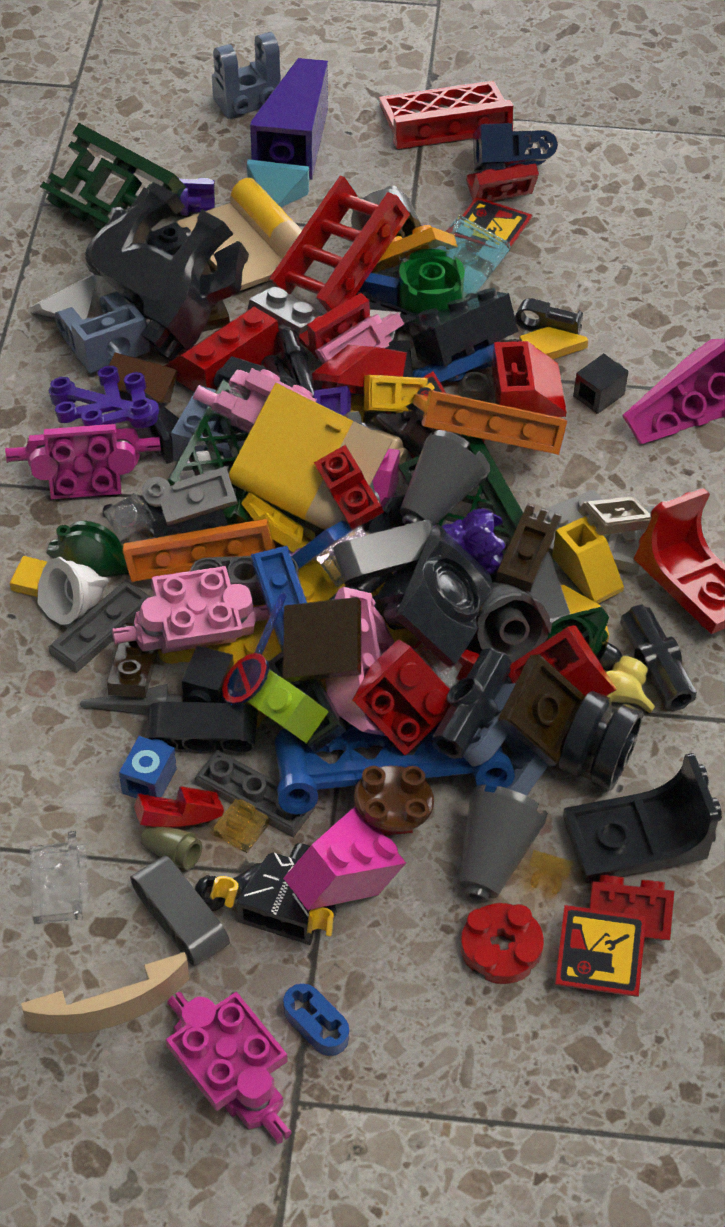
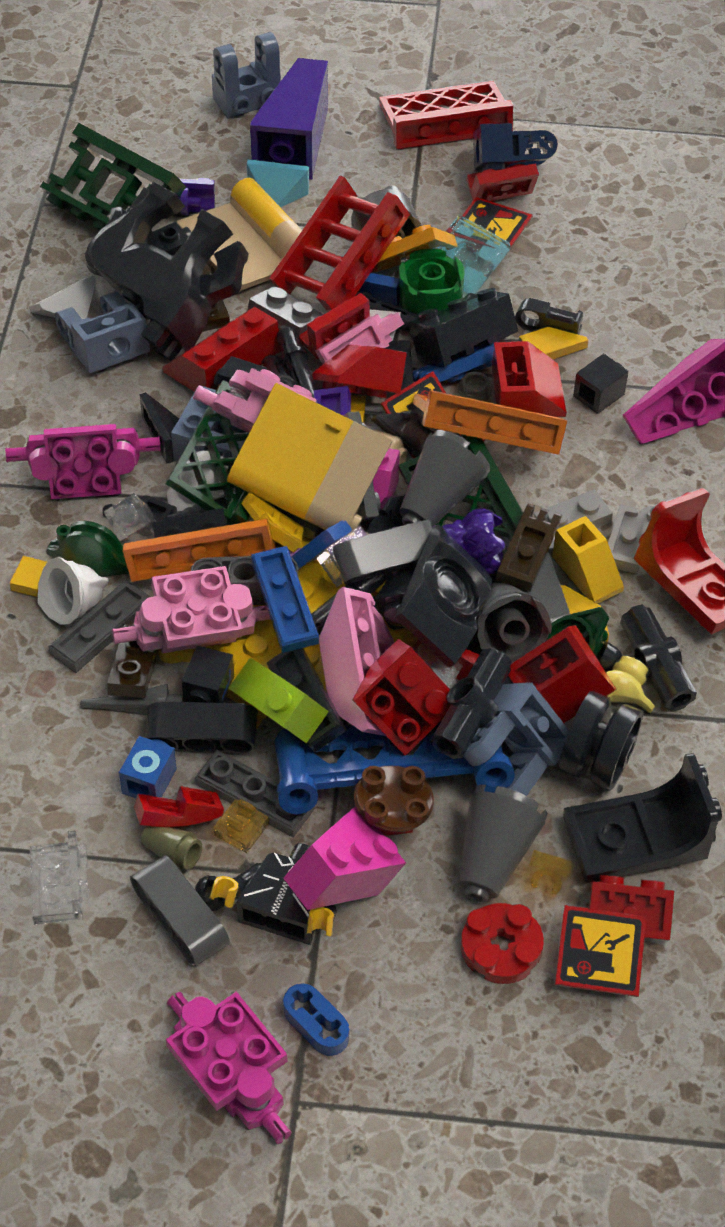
tan slope [21,952,189,1034] -> none
dark purple plant [48,366,159,428] -> none
reddish brown slope [109,352,178,403] -> none
light grey hinge [142,467,238,526] -> none
clear blue piece [222,593,286,705] -> none
dark brown tile [283,597,361,682] -> none
red slope [314,445,384,530] -> none
yellow tile [364,375,428,412] -> none
dark brown tile [498,654,586,764] -> none
dark tan tile [578,496,651,535] -> none

